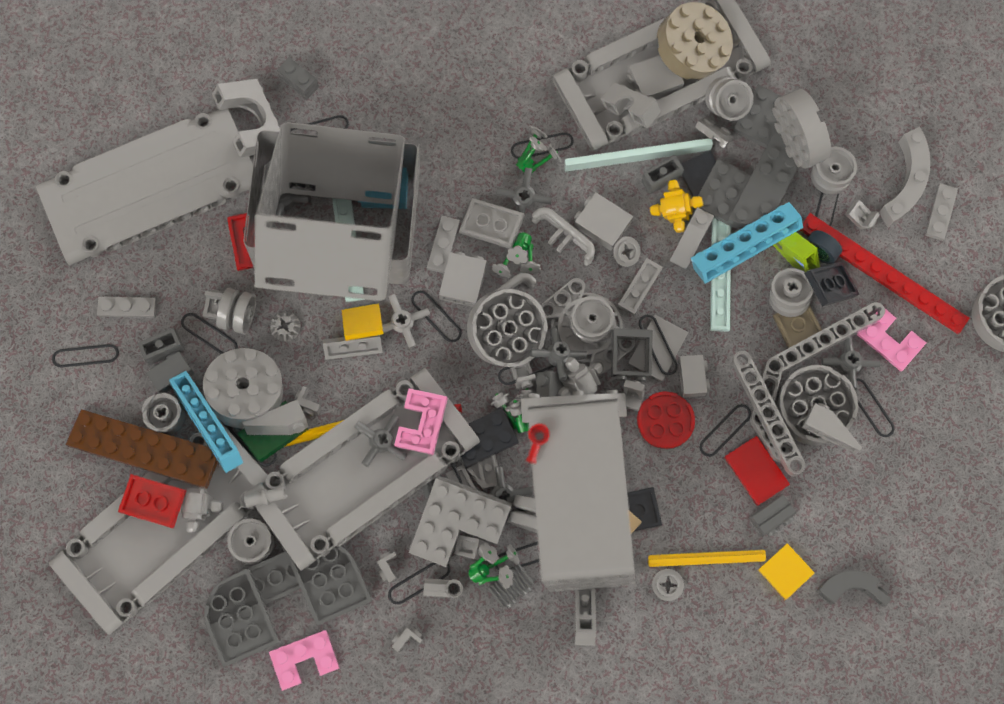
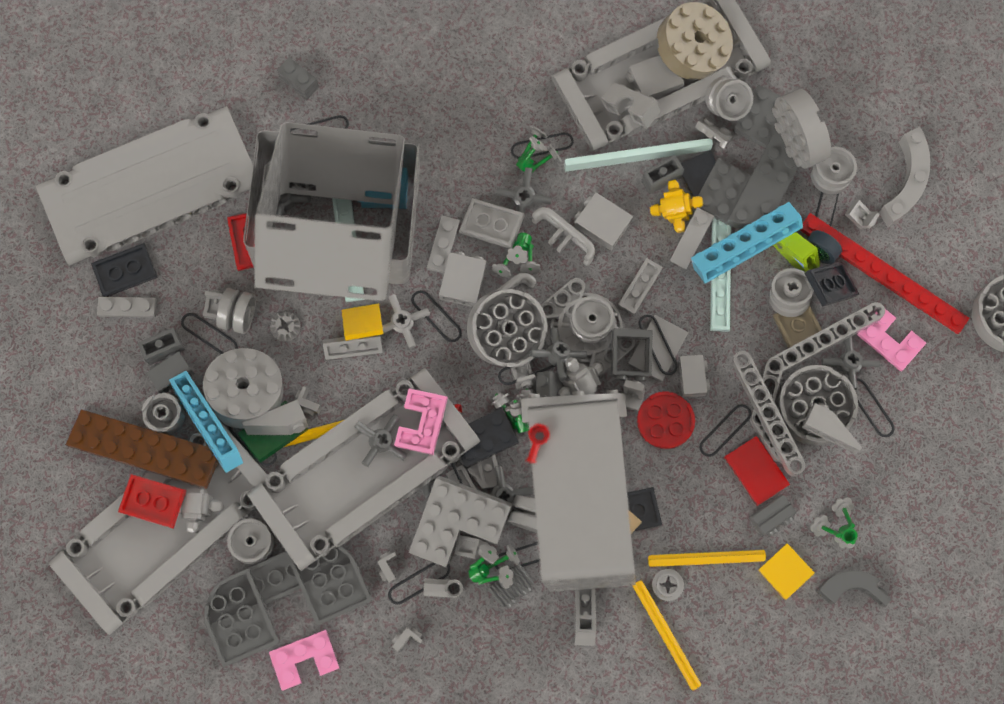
black piece [52,344,119,368] -> none
light grey arch [212,79,280,157] -> none
light grey pin [244,486,287,508] -> none
light grey gear [612,237,641,267] -> none
light grey plate [925,183,958,241] -> none
none -> black tile [91,243,158,297]
none -> yellow axle [633,580,701,690]
none -> plant [810,497,858,548]

